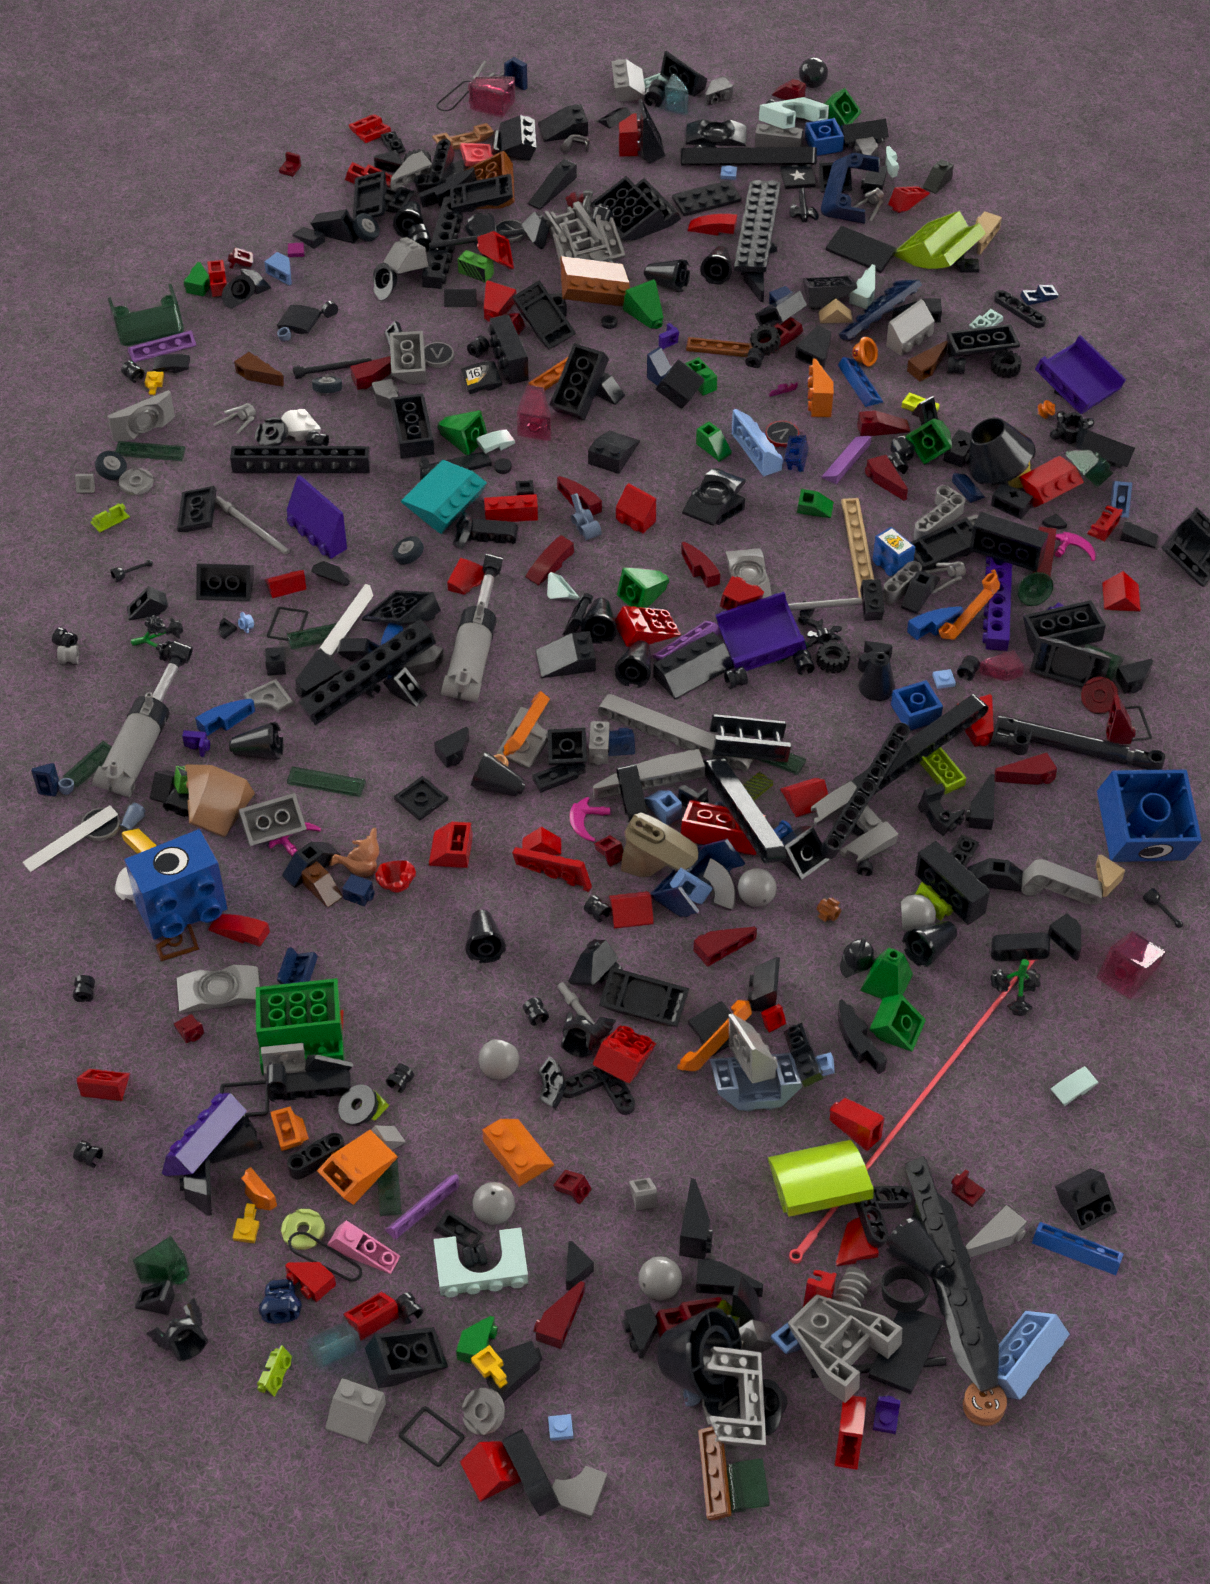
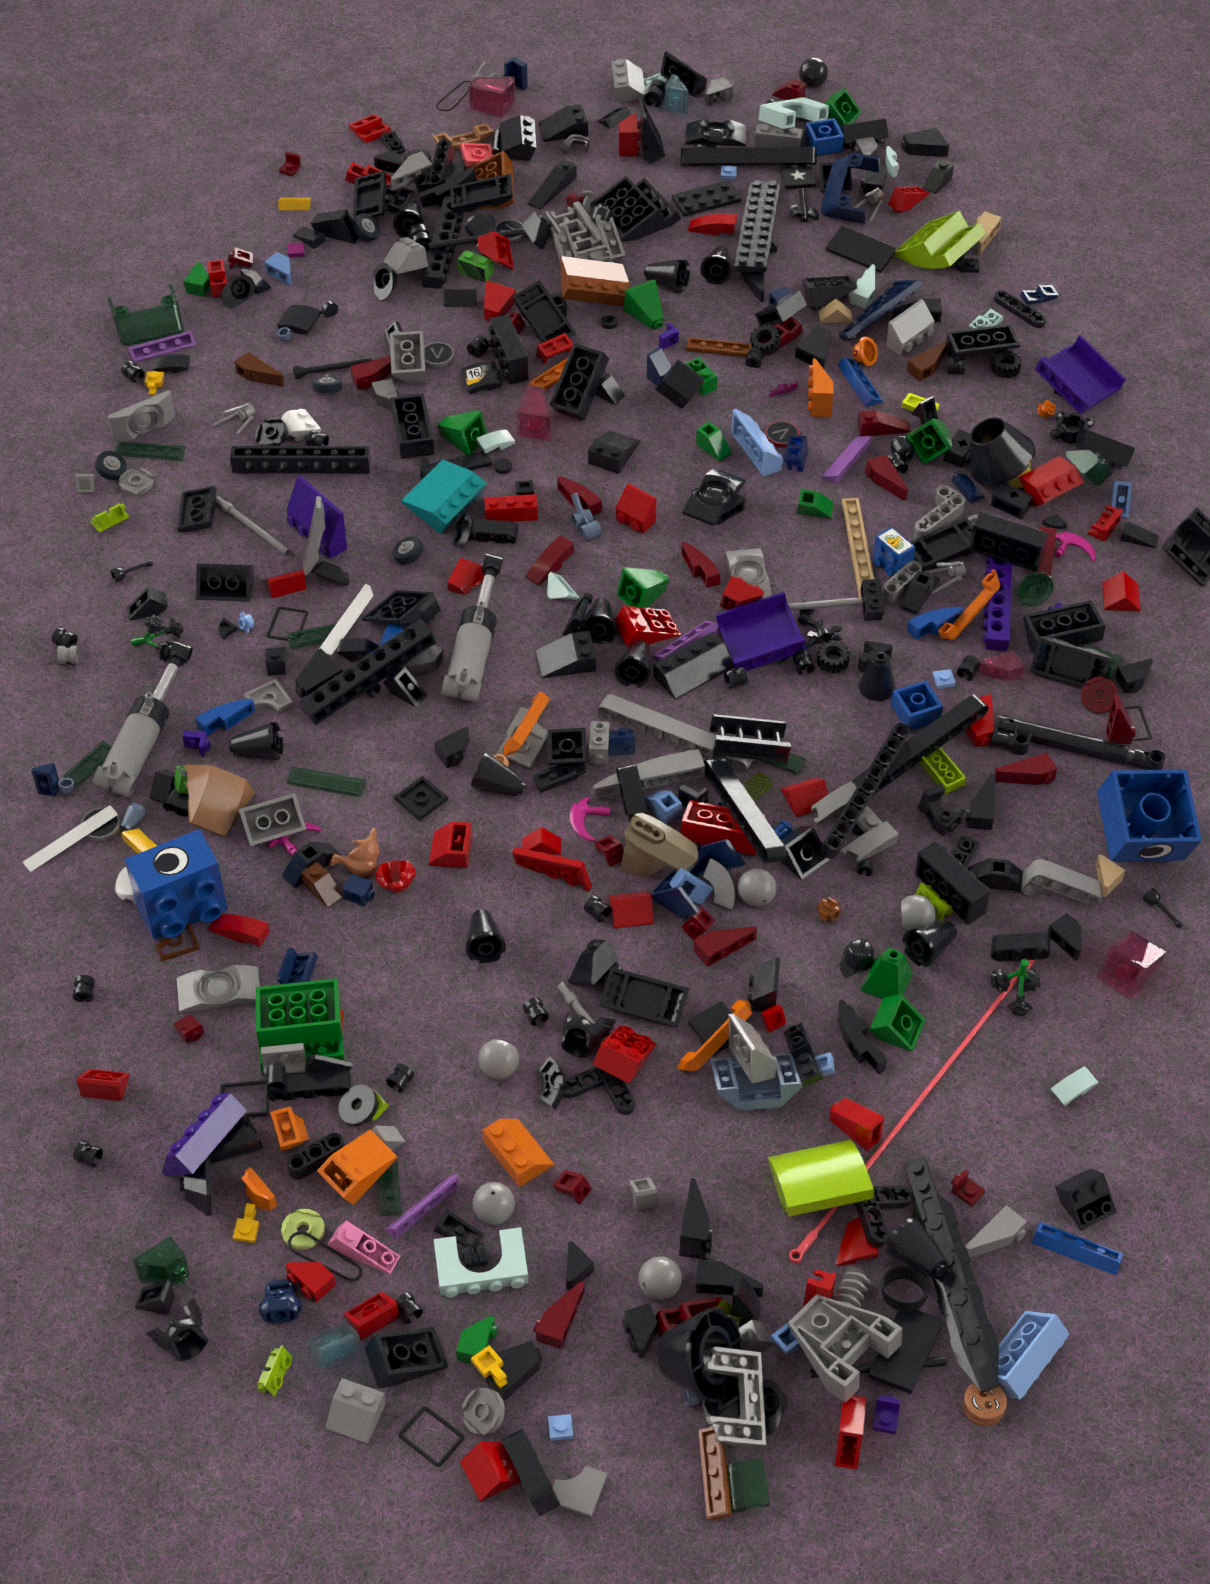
none -> yellow slope [278,197,311,210]
none -> light grey slope [303,496,325,575]
none -> red hinge [536,333,573,364]
none -> dark red bracket [681,906,715,940]
none -> black slope [901,127,949,157]

